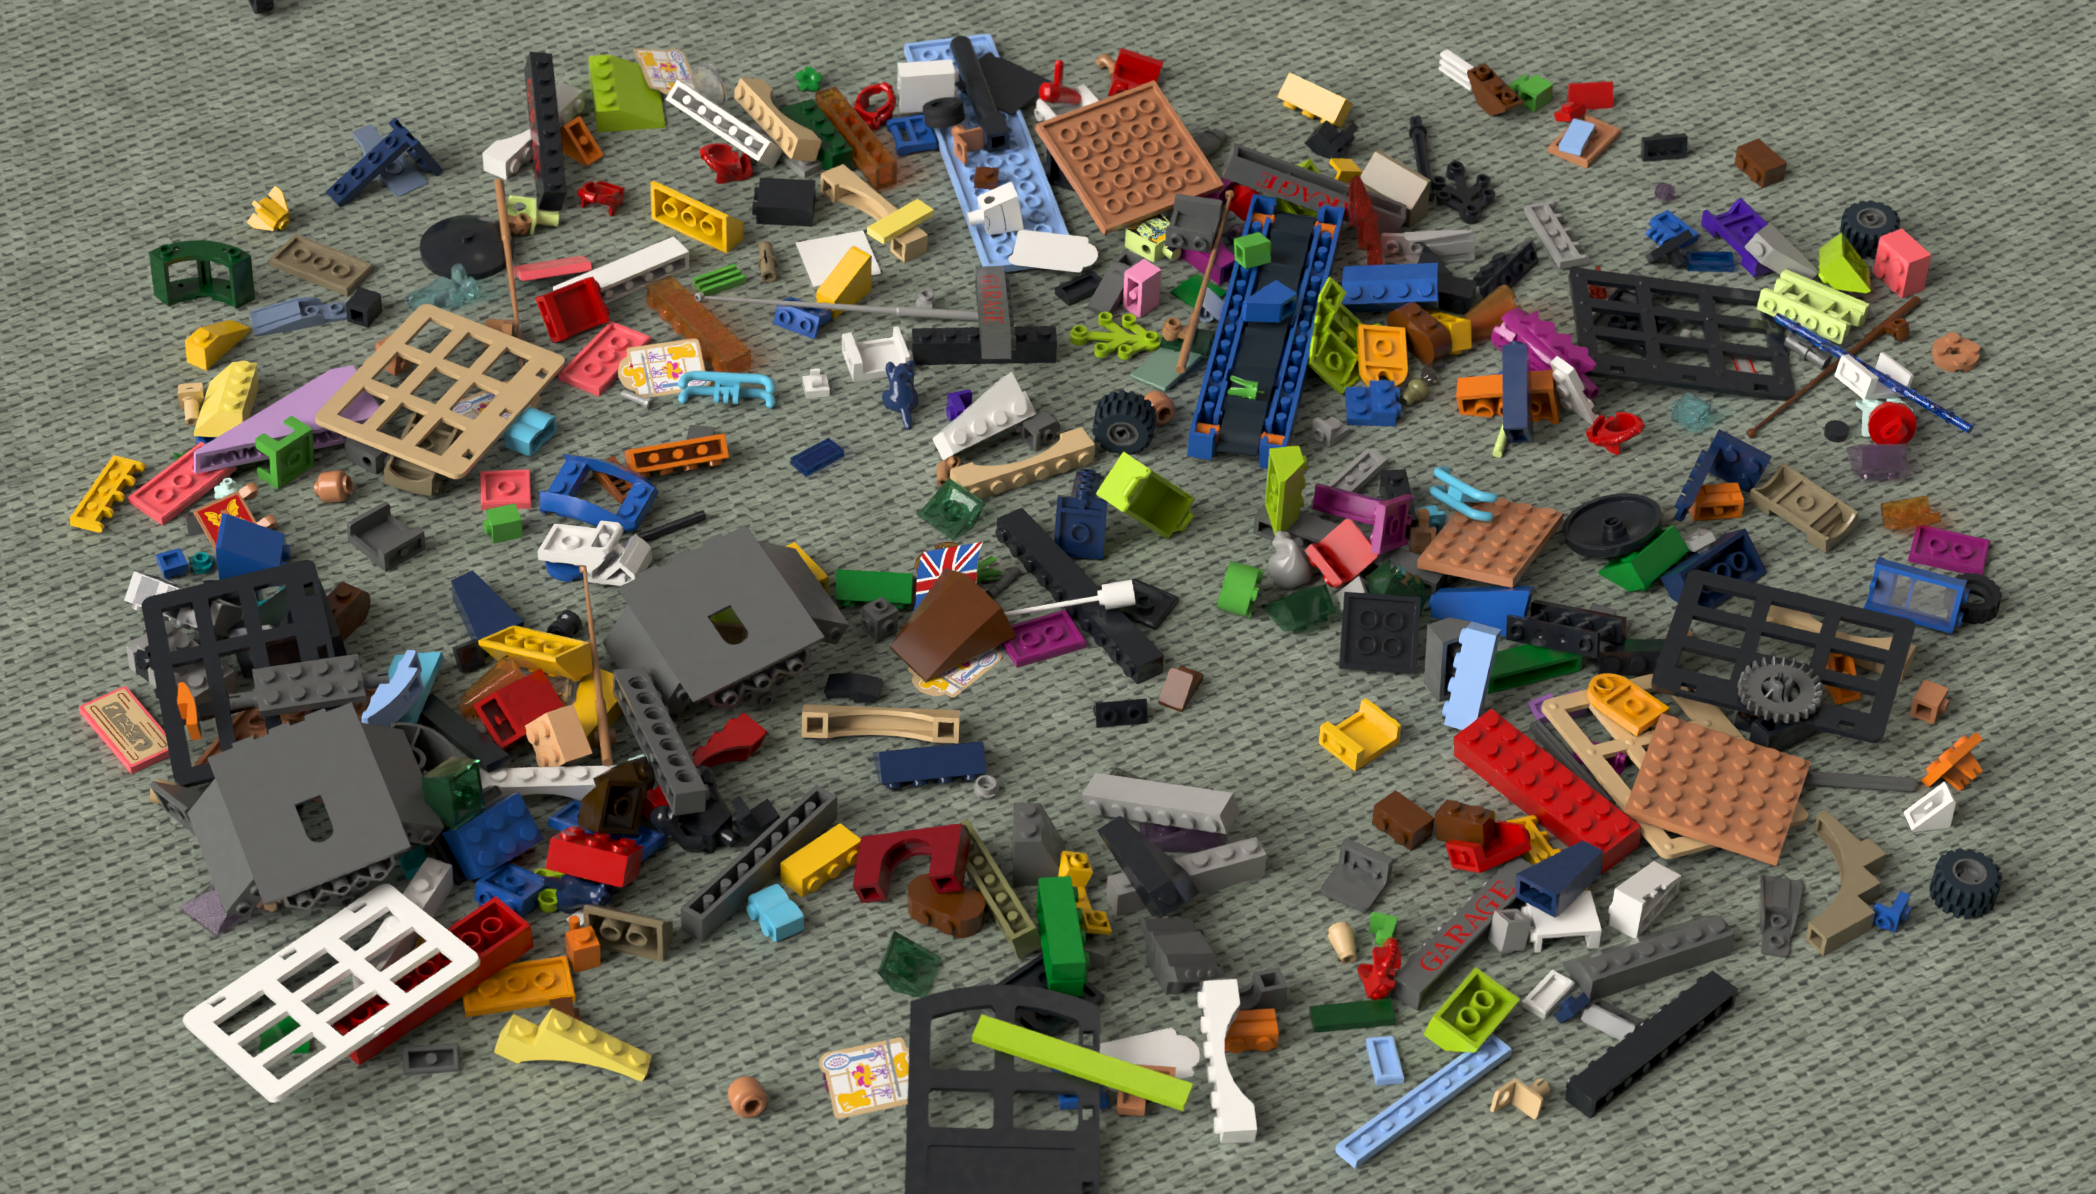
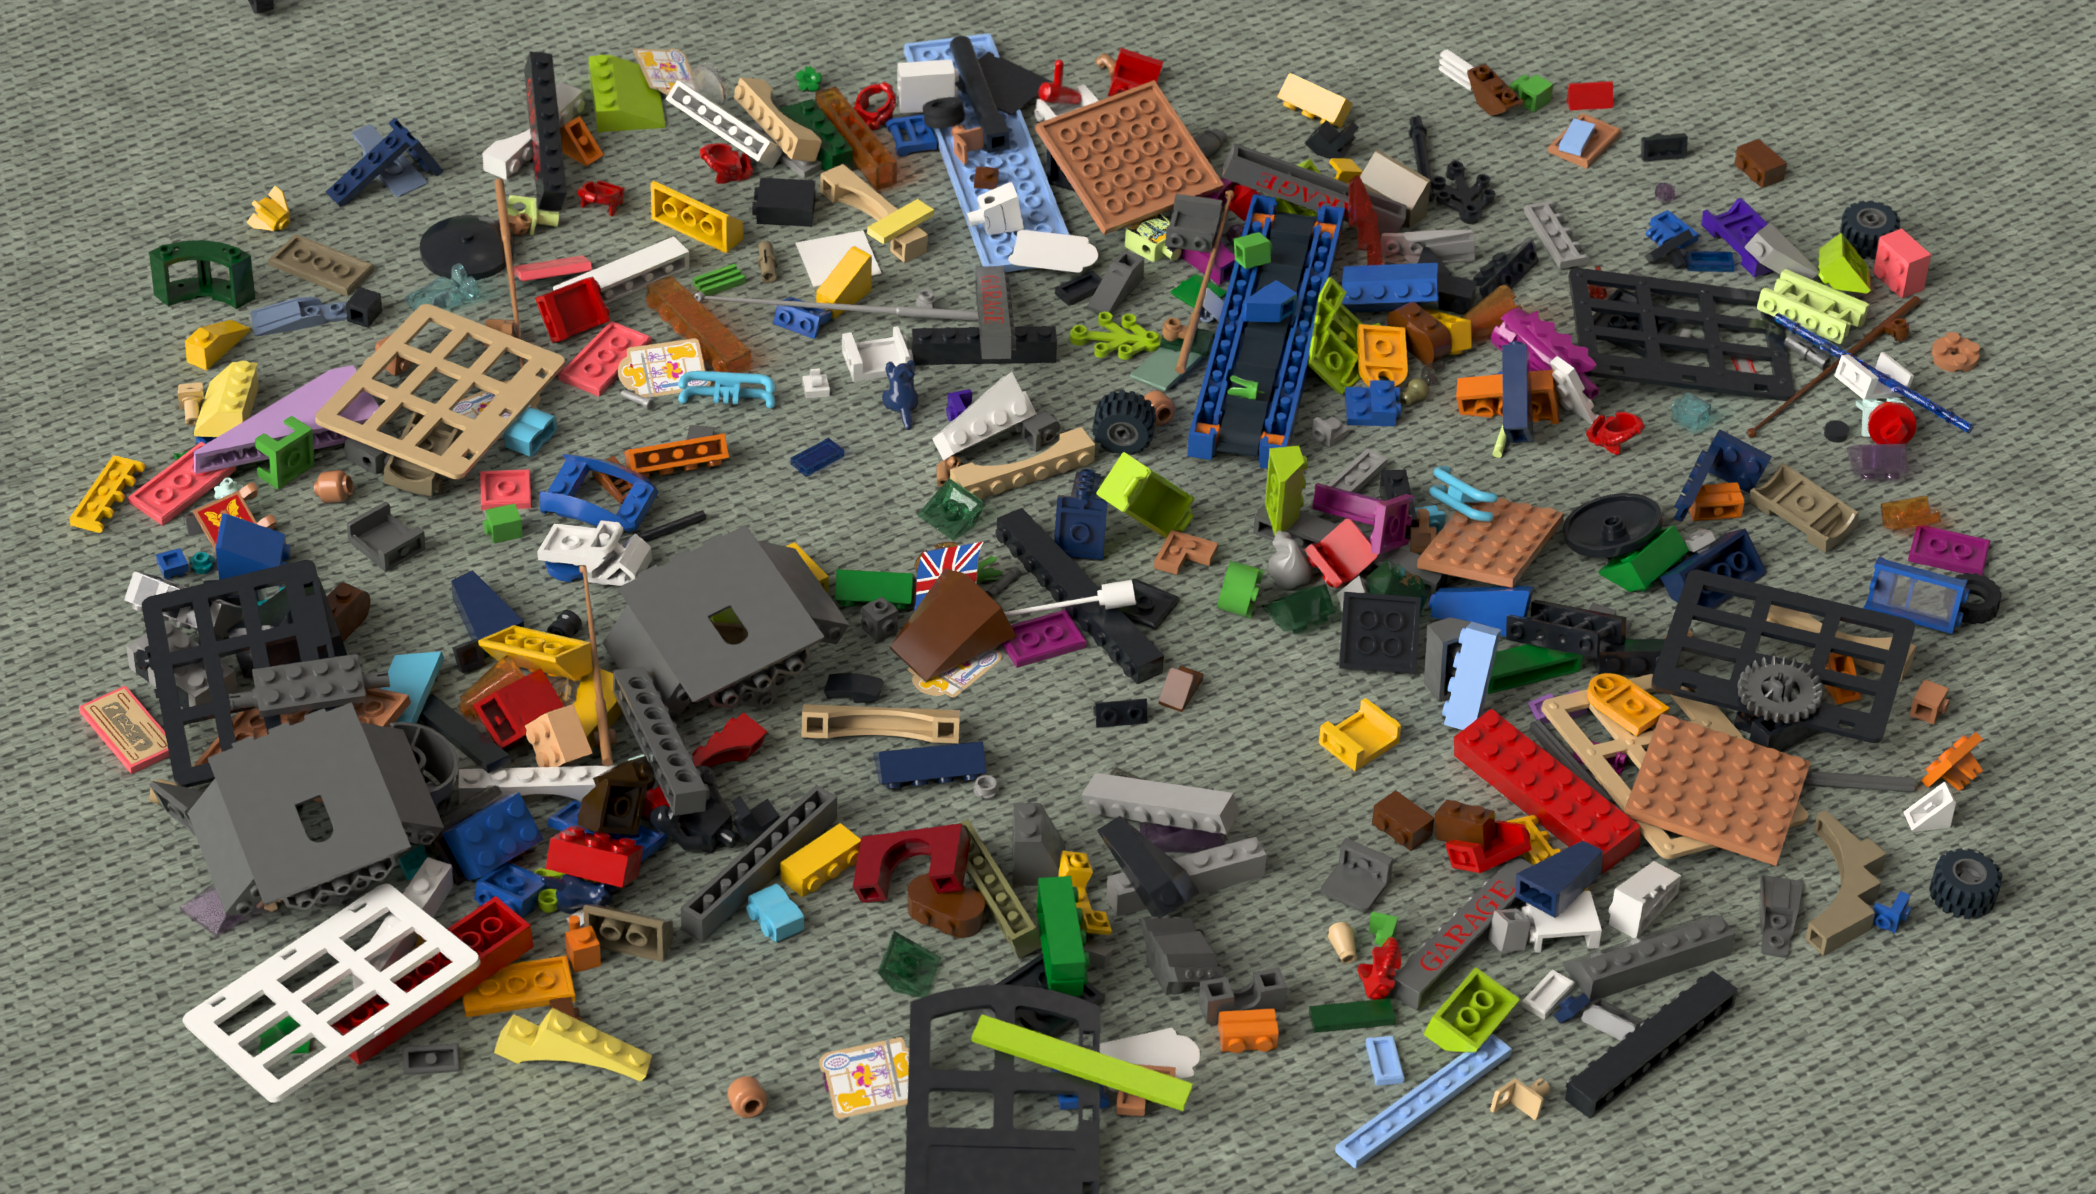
orange slope [177,682,202,740] -> none
light blue slope [362,650,423,727] -> none
clear green slope [421,757,486,830] -> none
bright pink brick [1123,259,1161,318] -> none
white arch [1197,979,1257,1144] -> none
red plate [1554,102,1587,122] -> none
none -> nougat plate [1154,530,1218,575]

